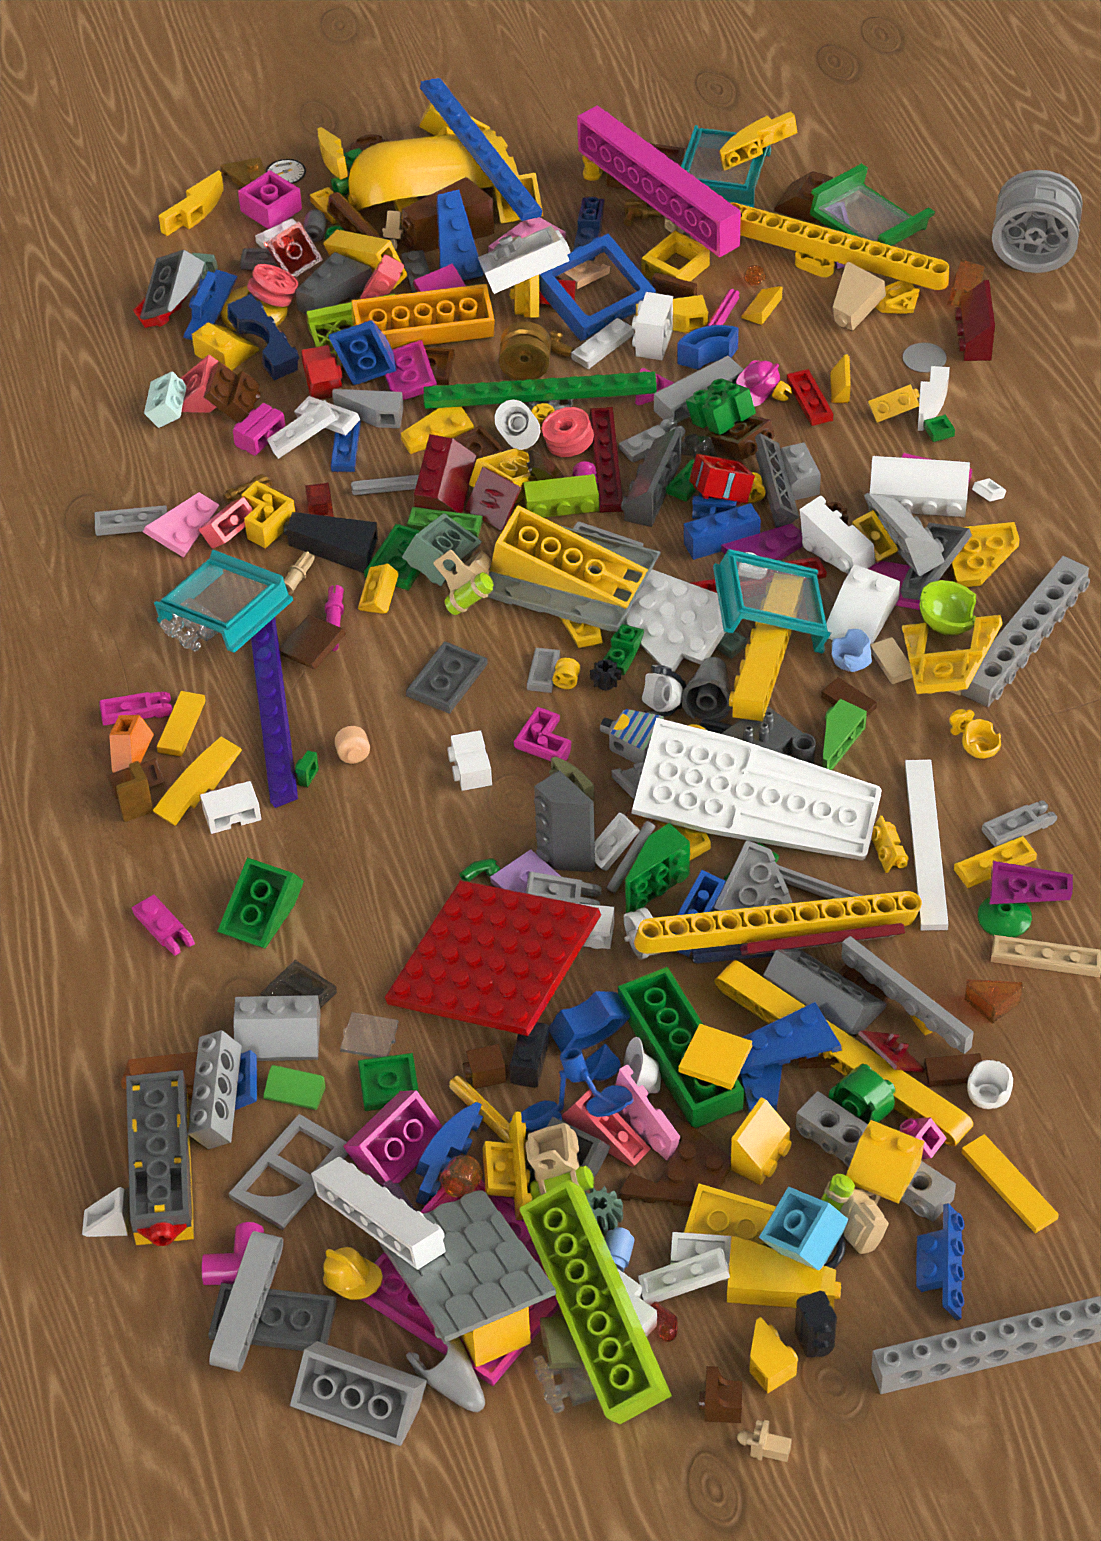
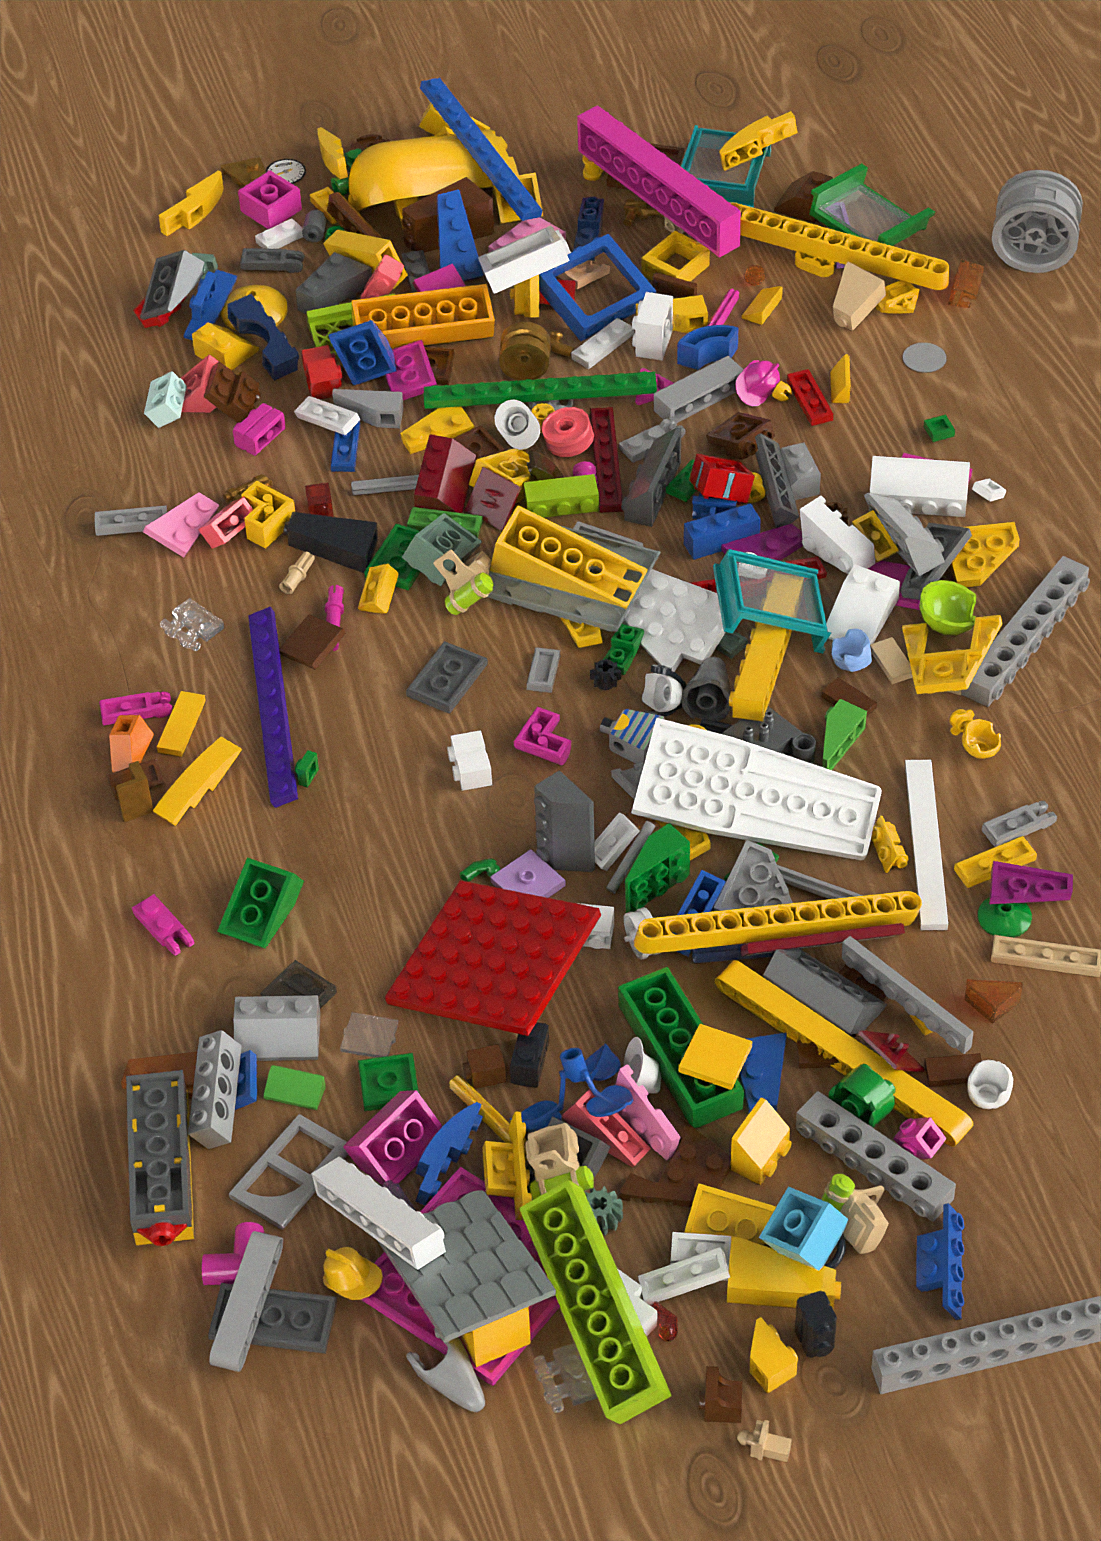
white slope [82,1187,130,1237] -> none
piece [154,549,293,653] -> none
white brick [200,781,261,834] -> none
coral wheel [247,264,298,307] -> none
clear red slope [264,221,323,277] -> none
white plate [267,400,337,459] -> none
light grey slope [290,1341,427,1446] -> none
light nougat head [335,726,370,764] -> none
tan piece [382,211,404,250] -> none
clear orange head [440,1155,483,1198] -> none
light grey plate [492,235,523,261] -> none
light grey hinge [526,872,602,906] -> none
olive slope [539,1316,581,1369] -> none
olive slope [549,757,594,802] -> none
blue brick [549,991,631,1053] -> none
yellow wheel [552,657,580,689] -> none
light blue brick [605,1227,635,1272] -> none
clear smoke bracket [681,434,718,459] -> none
green brick [686,378,756,435] -> none
blue wing [739,1002,842,1075] -> none
yellow slope [846,1120,925,1203] -> none
yellow hinge [868,384,920,423] -> none
white slope [918,366,950,431] -> none
dark red slope [955,280,995,361] -> none
yellow tile [962,1134,1059,1233] -> none

